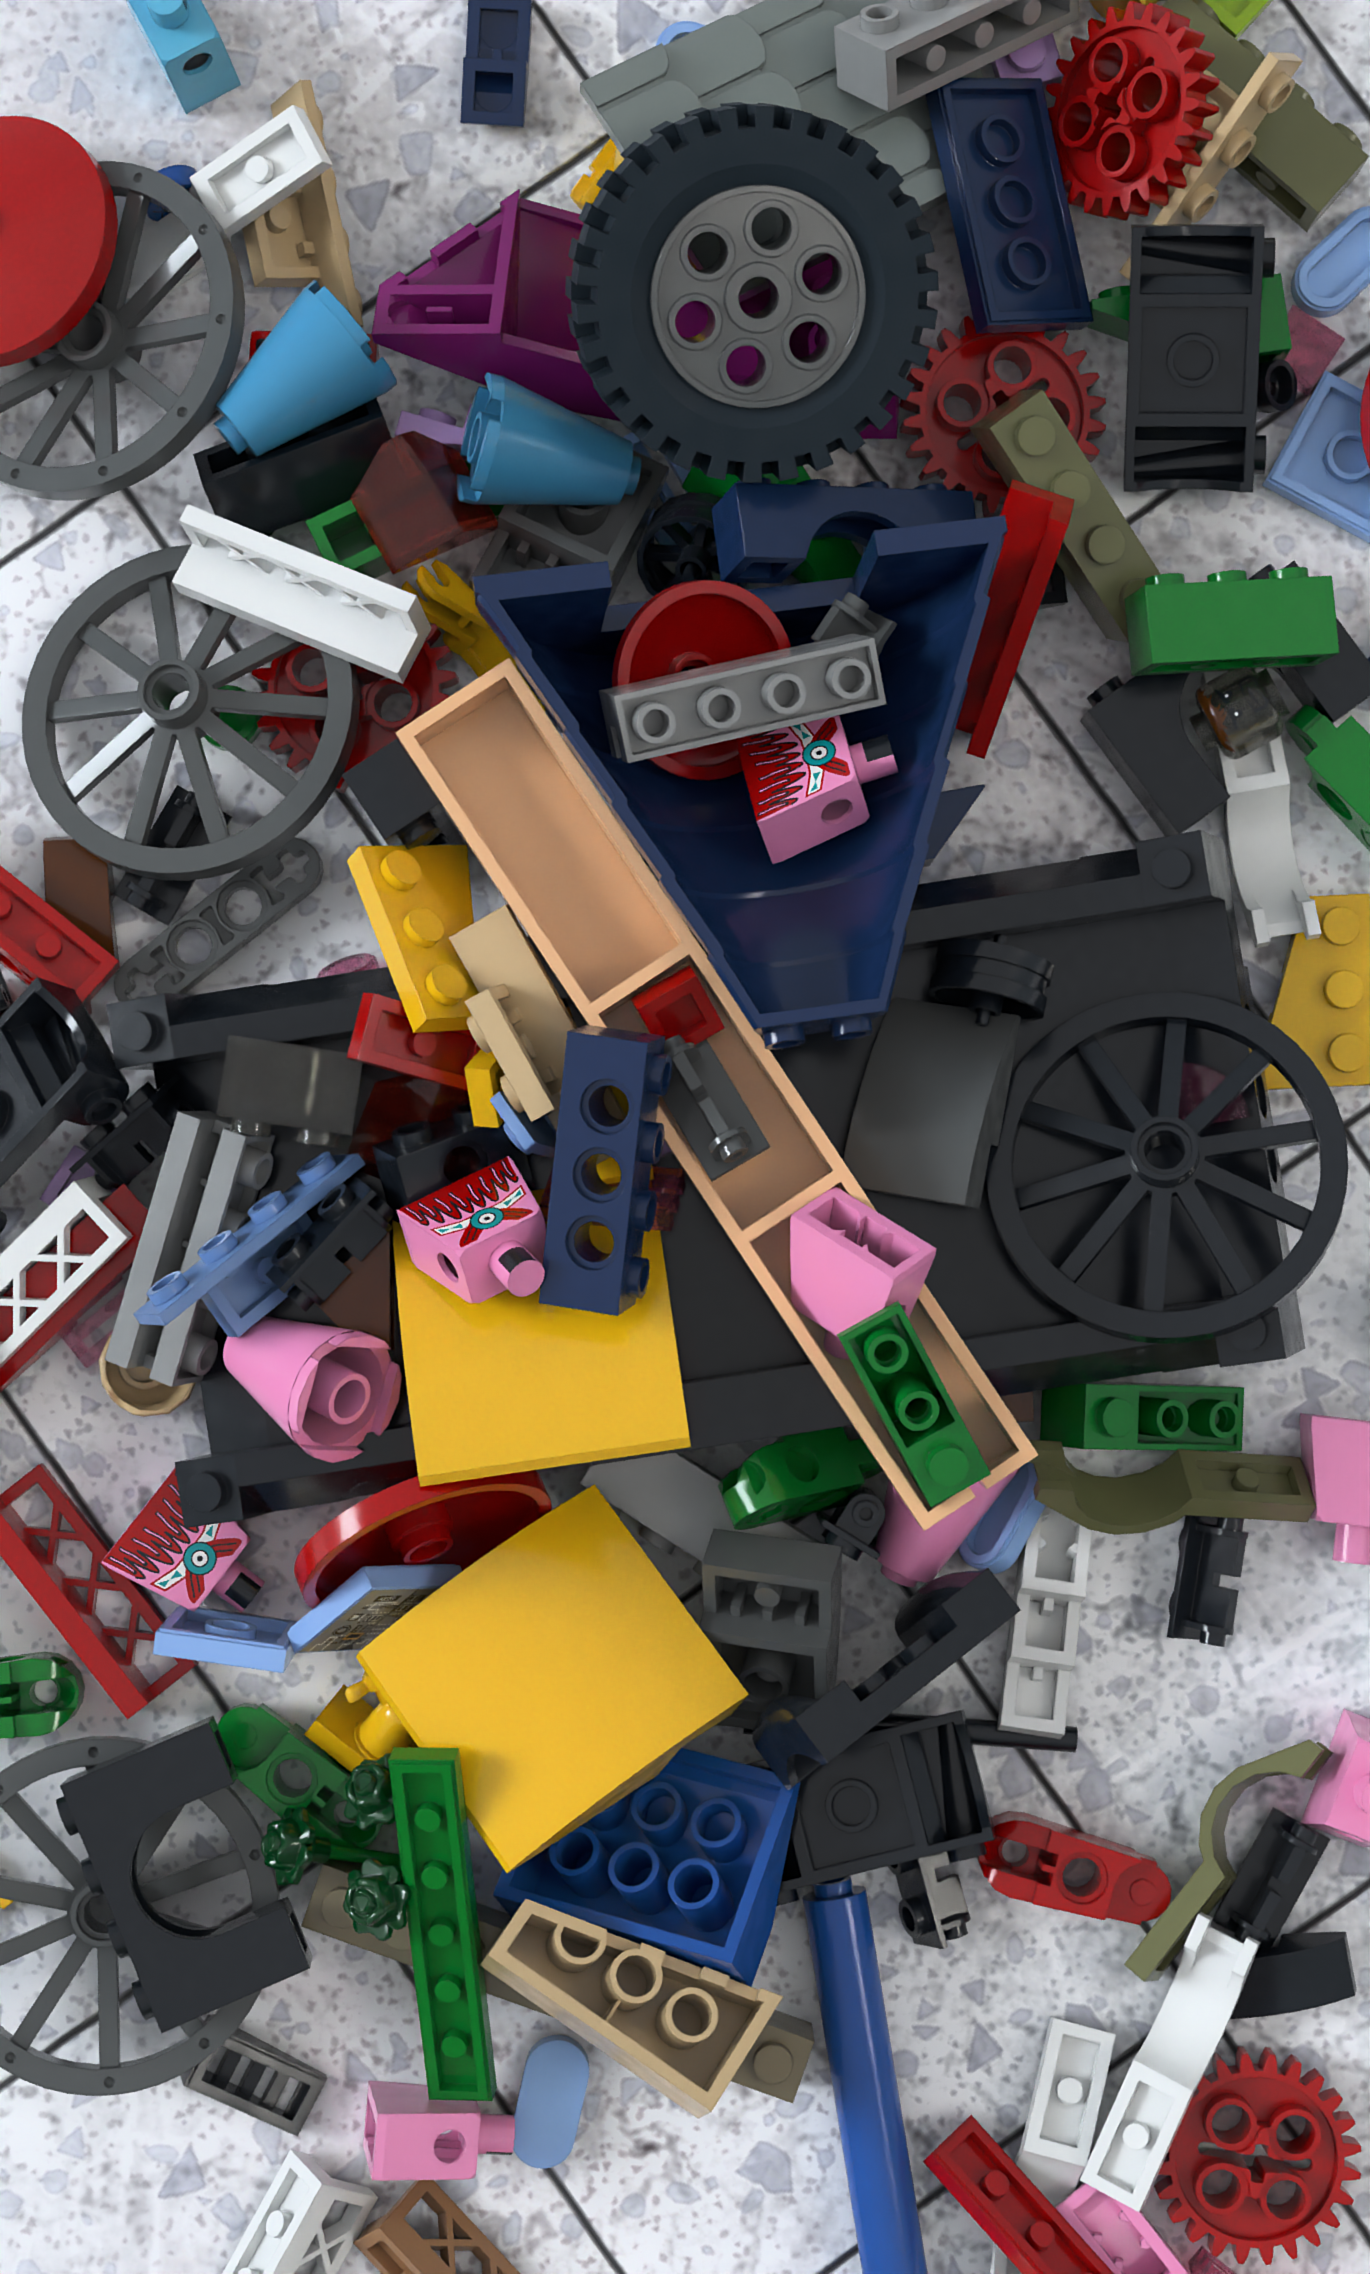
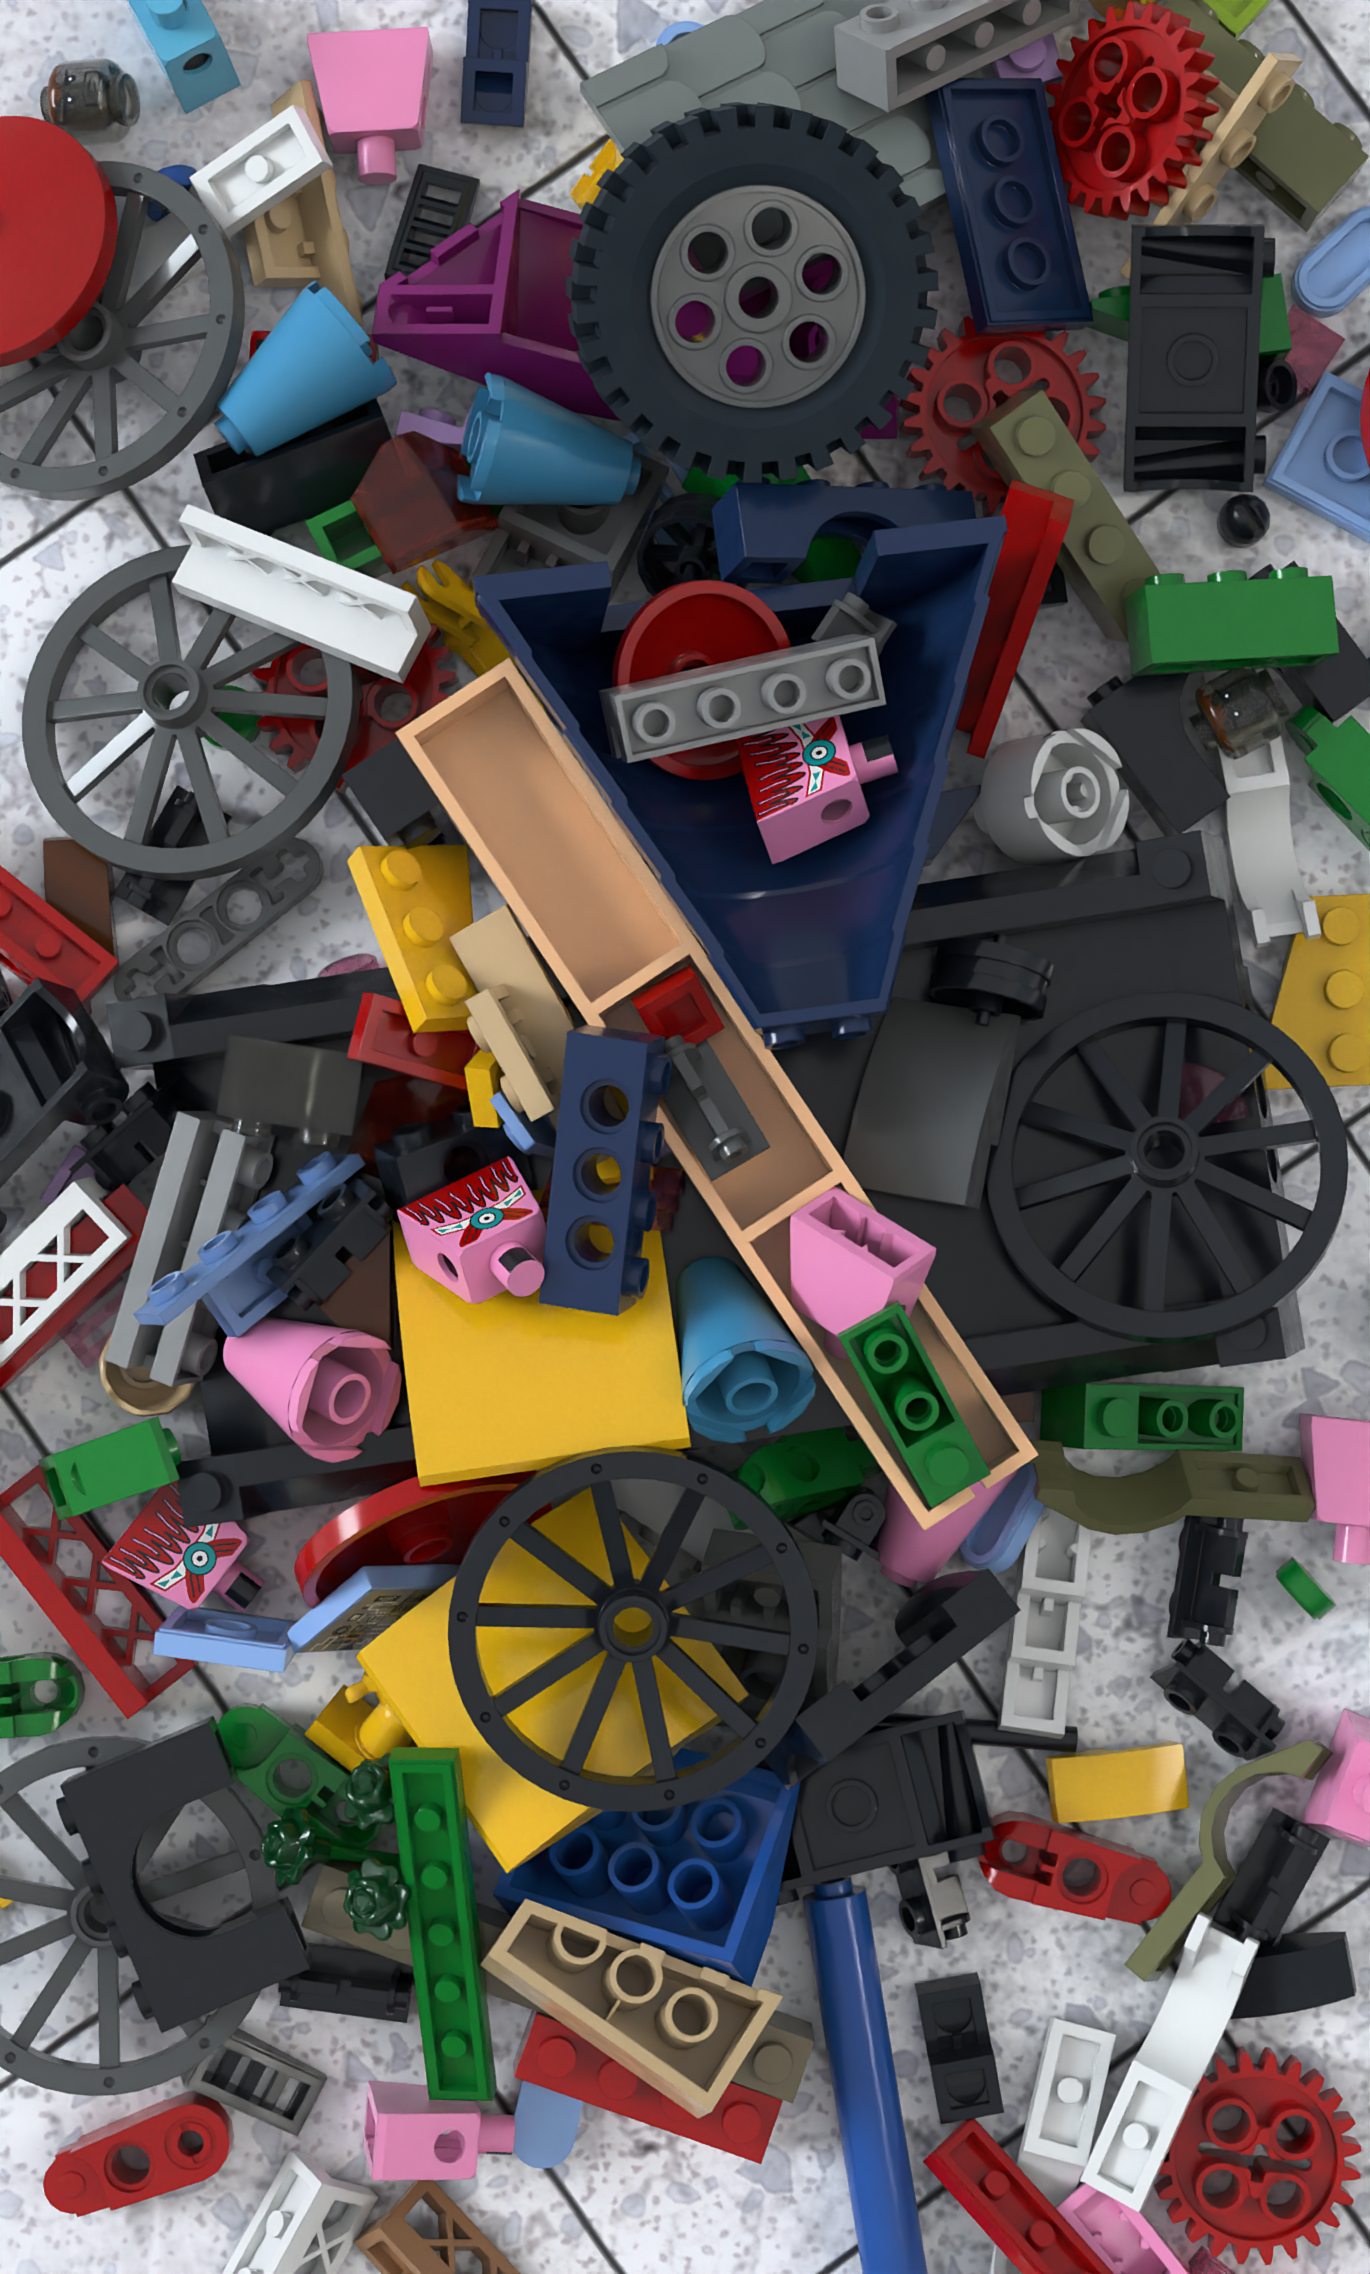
none -> green slope [38,1416,181,1521]
none -> clear smoke head [40,58,140,146]
none -> red piece [43,2091,234,2217]
none -> black hinge [278,1943,414,2023]
none -> bright pink torso [307,27,433,185]
none -> black slope [384,164,480,280]
none -> black wheel [448,1446,818,1812]
none -> red brick [513,2010,783,2164]
none -> dark azure cone [676,1257,816,1443]
none -> black slope [915,1972,1004,2124]
none -> white brick [974,728,1130,866]
none -> yellow slope [1045,1741,1190,1823]
none -> black hinge [1150,1639,1285,1761]
none -> black hinge [1217,494,1270,548]
none -> green tile [1276,1556,1336,1620]

